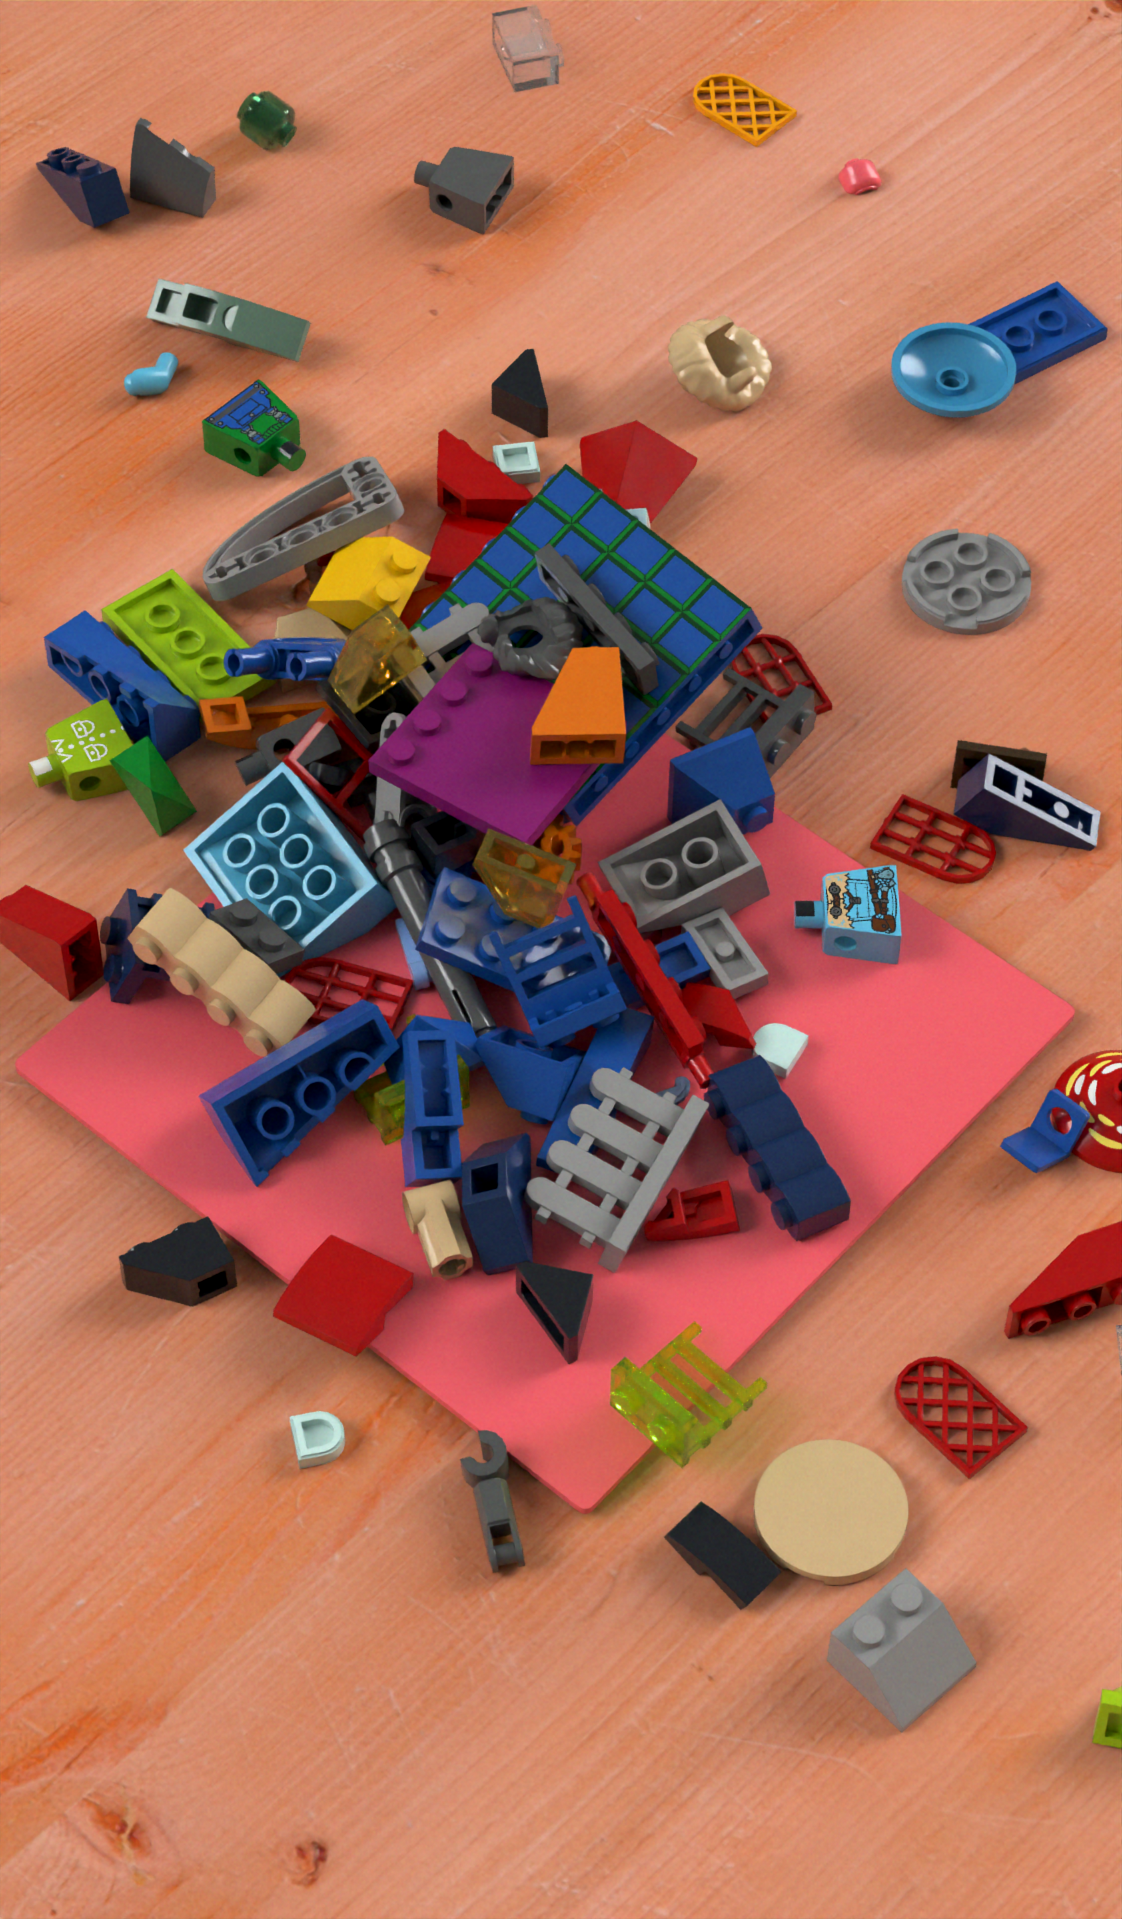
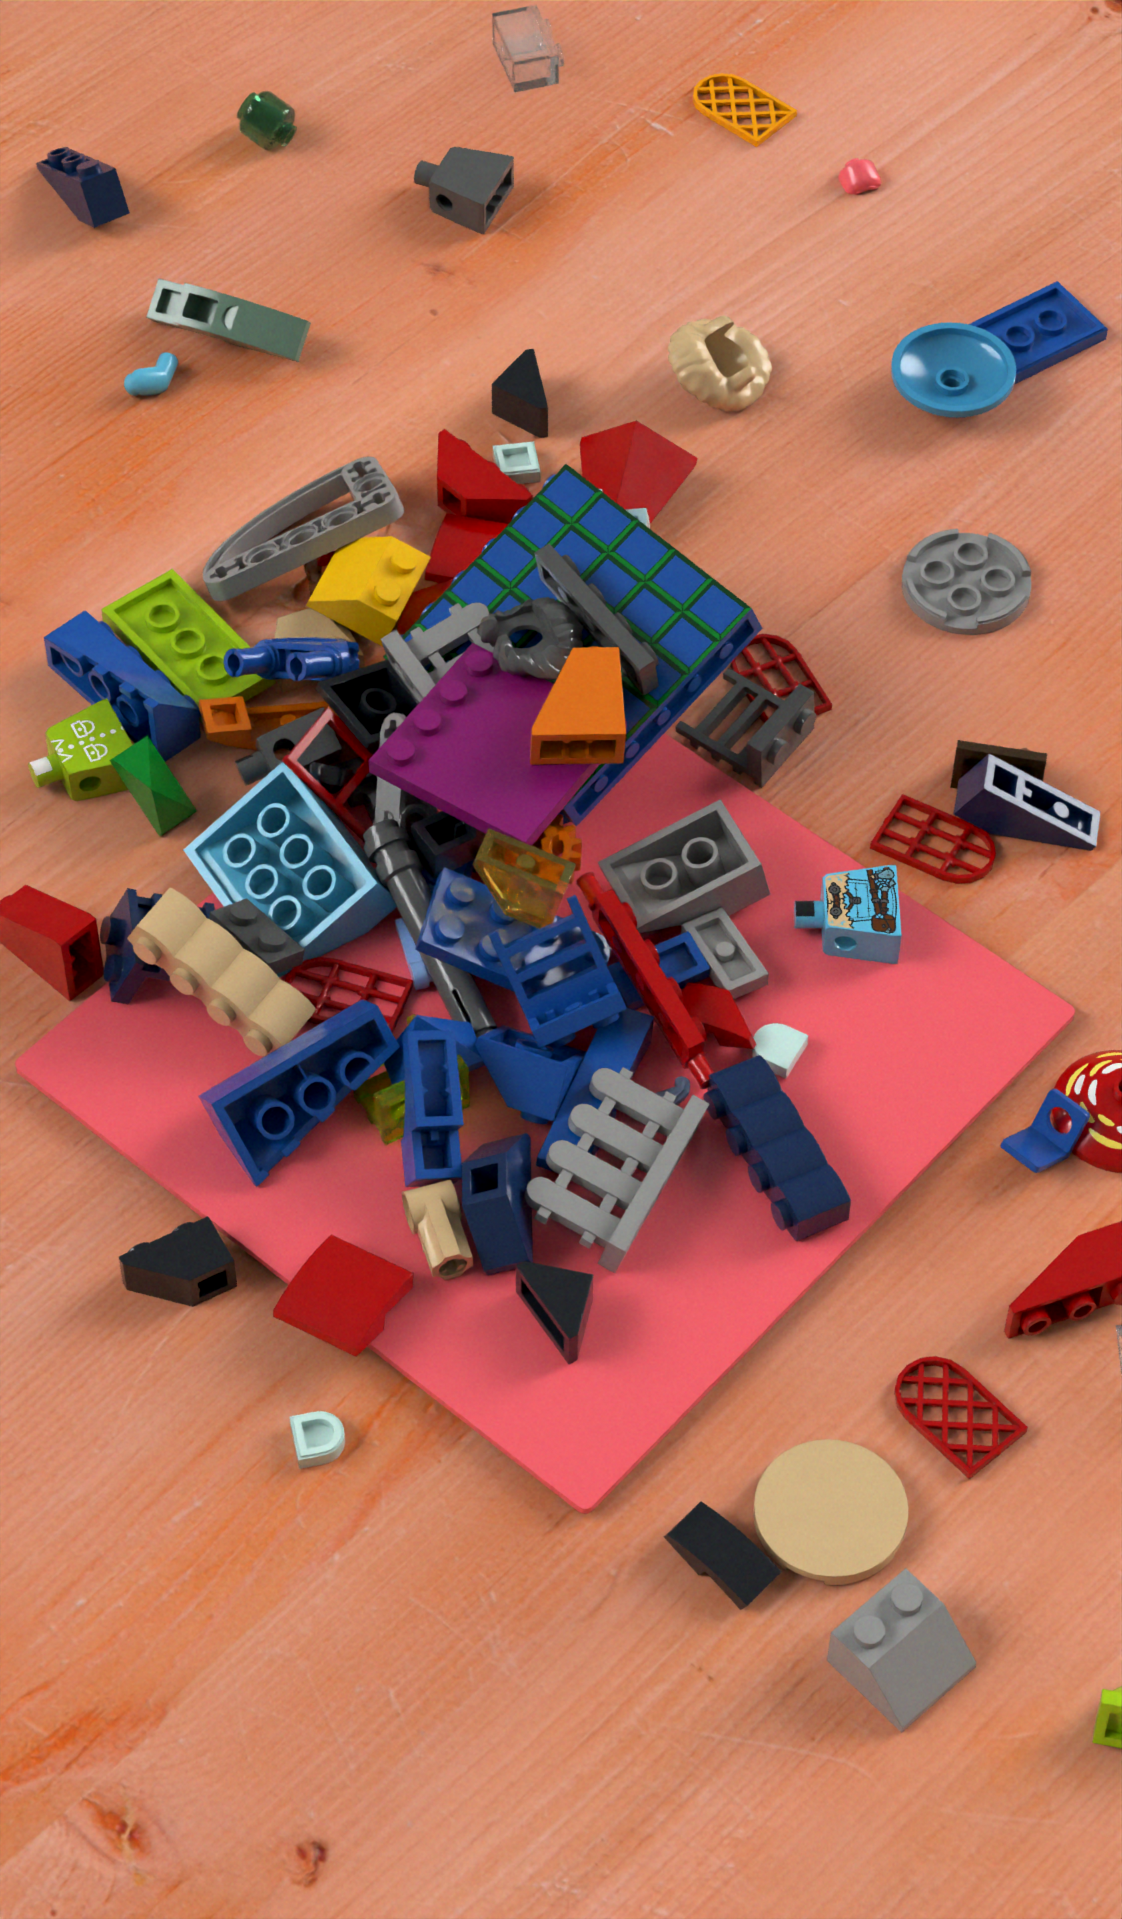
dark grey slope [130,118,216,218] -> none
green torso [202,379,306,477] -> none
clear yellow slope [328,604,427,714] -> none
dark grey piece [460,1430,525,1573] -> none
clear neon green plate [610,1321,767,1468] -> none
red slope [644,1180,740,1241] -> none
blue slope [667,727,775,834] -> none

